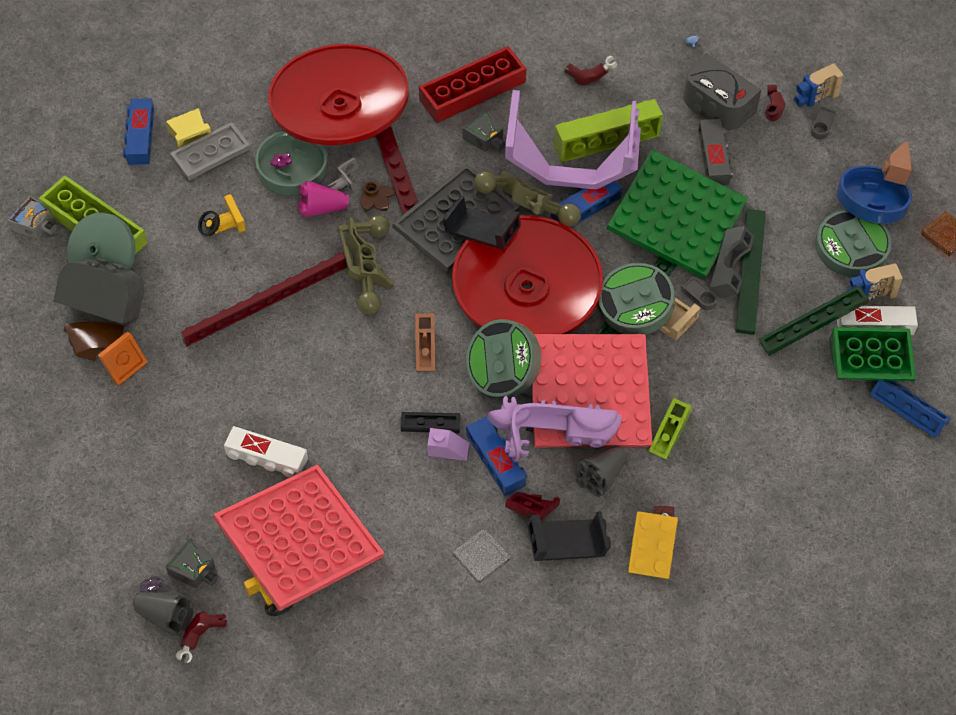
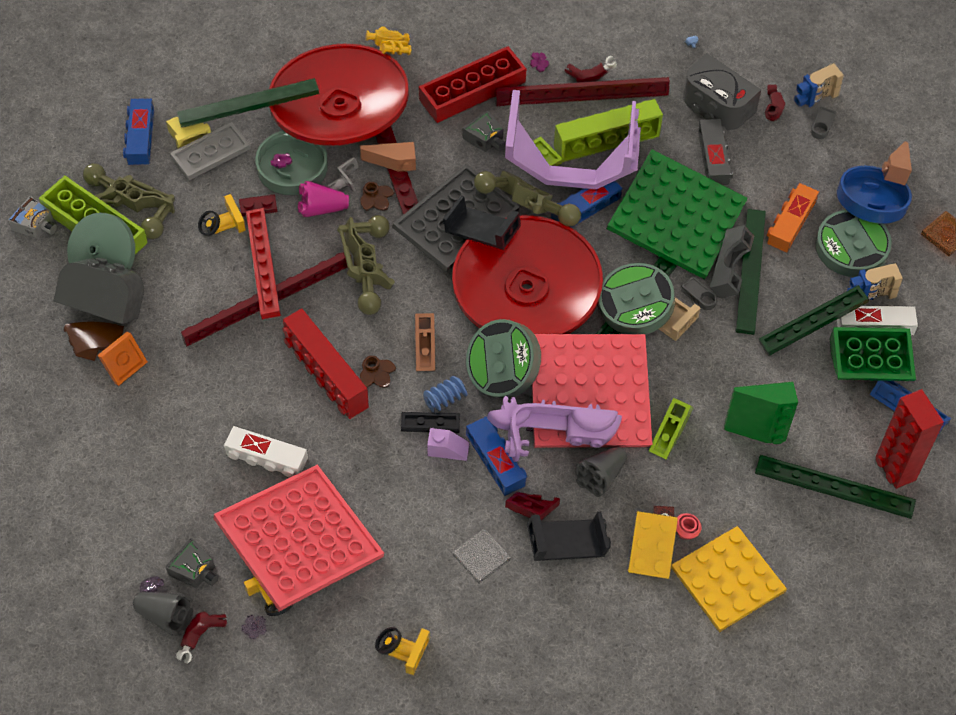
none -> olive piece [83,163,175,240]
none -> dark green tile [177,78,319,128]
none -> dark red plate [239,194,278,217]
none -> plant [241,615,267,639]
none -> red plate [246,208,281,320]
none -> red brick [282,308,369,419]
none -> nougat slope [360,142,416,171]
none -> reddish brown plate [360,355,396,388]
none -> yellow piece [366,27,411,55]
none -> yellow piece [375,627,430,675]
none -> medium blue piece [423,376,468,413]
none -> dark red plate [496,77,670,106]
none -> magenta plant [530,52,549,72]
none -> lime plate [533,136,563,166]
none -> yellow plate [671,526,787,632]
none -> coral cone [676,513,702,540]
none -> green slope [724,382,798,444]
none -> dark green tile [755,454,916,519]
none -> orange brick [766,183,819,253]
none -> red brick [876,389,944,489]

